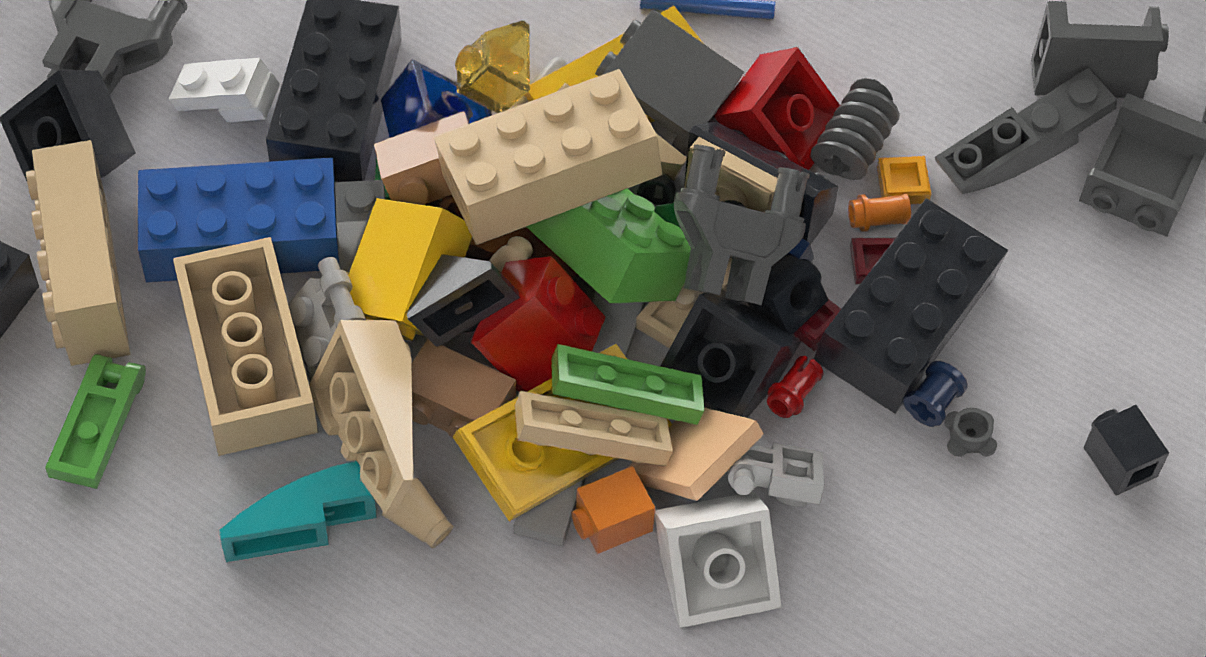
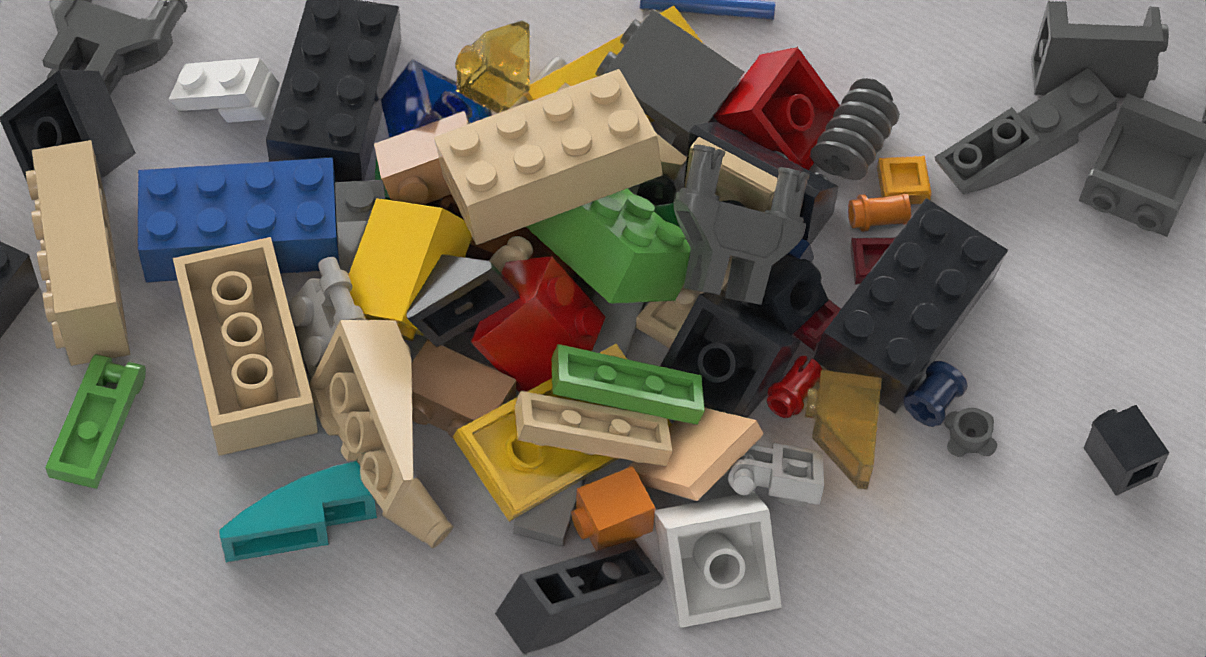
none -> black slope [495,539,664,655]
none -> clear yellow slope [804,370,881,490]

